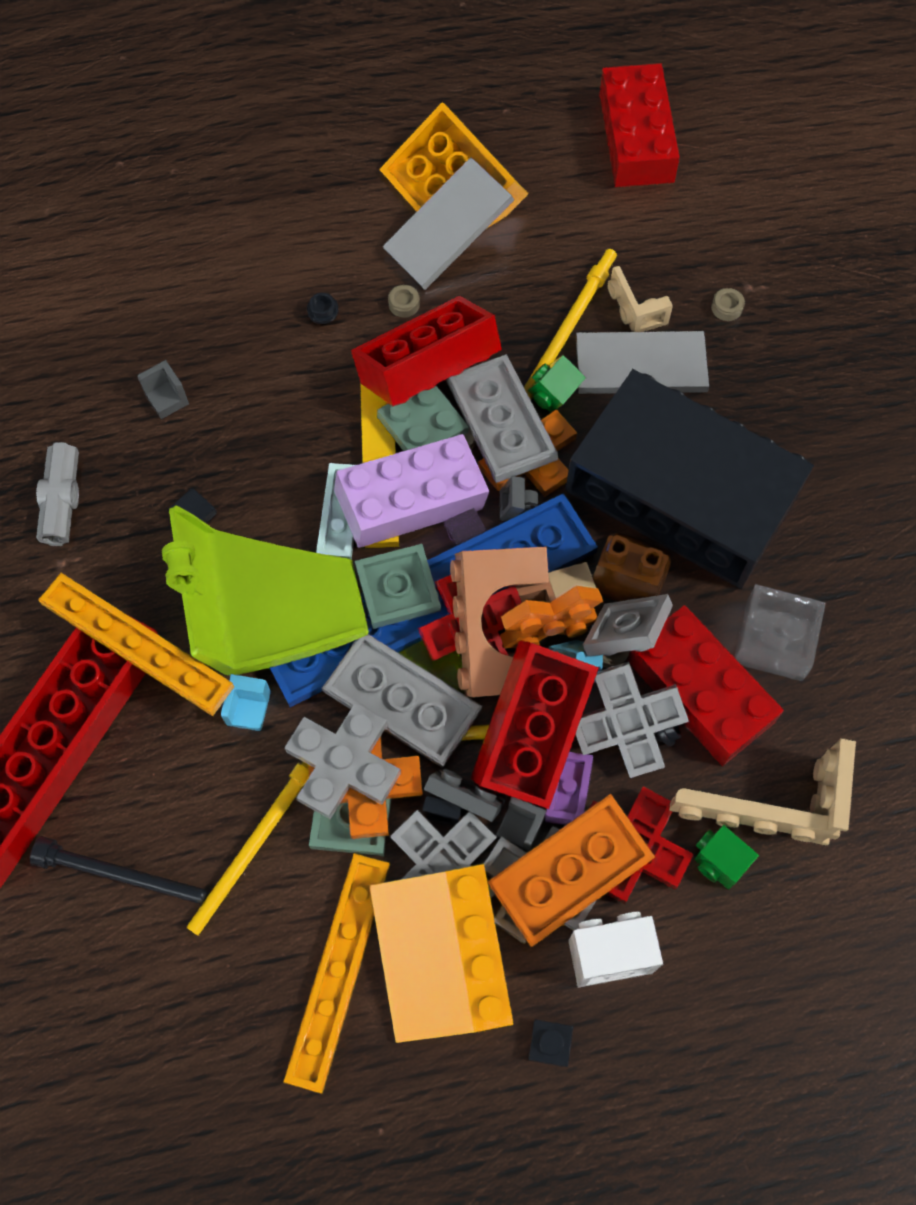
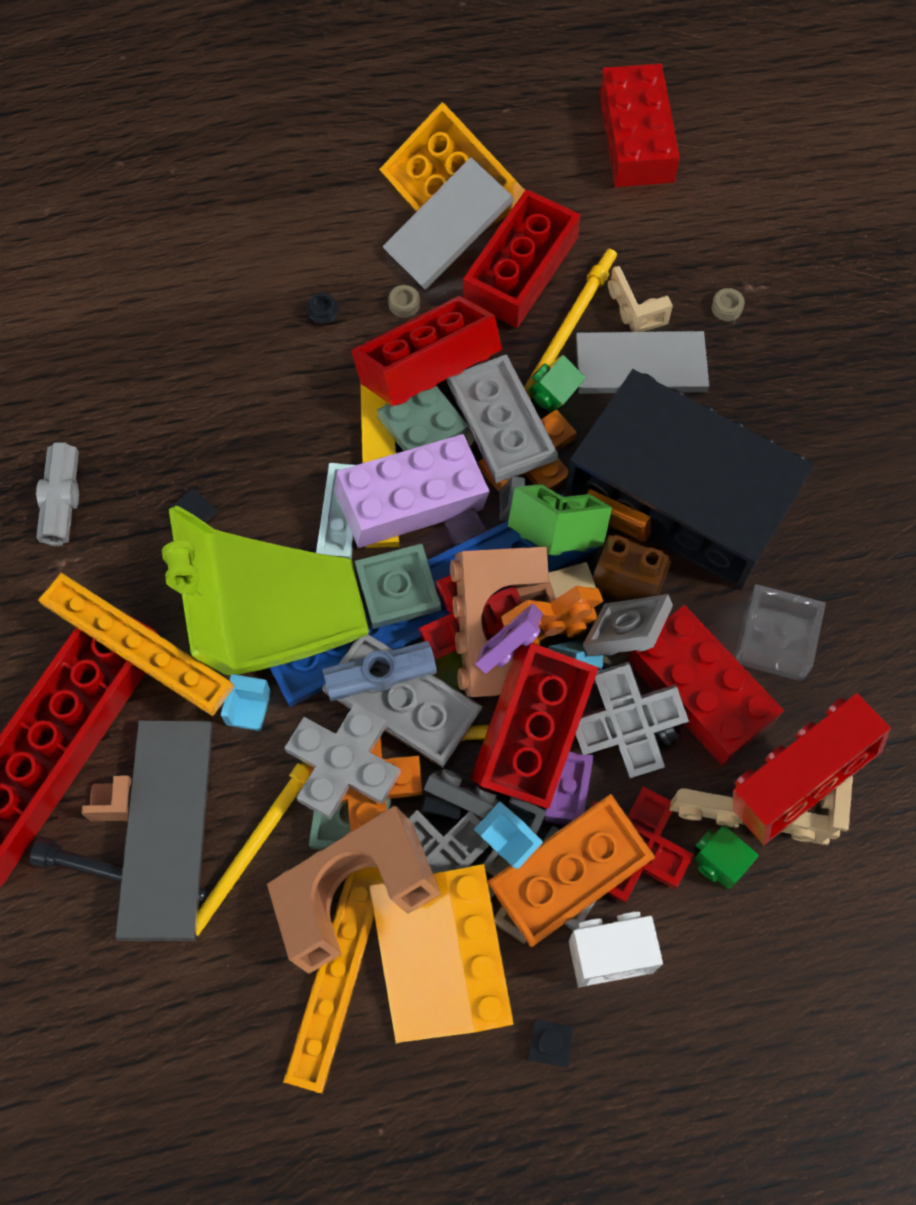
dark grey panel [137,360,189,419] -> none
none -> nougat panel [81,776,132,821]
none -> dark grey tile [116,721,213,941]
none -> nougat arch [267,806,441,974]
none -> sand blue piece [322,641,437,701]
none -> red brick [463,189,581,328]
none -> medium azure panel [474,802,543,869]
none -> medium lavender plate [475,603,543,674]
none -> bright green brick [508,484,612,555]
none -> orange tile [587,489,651,542]
none -> red brick [733,693,891,846]

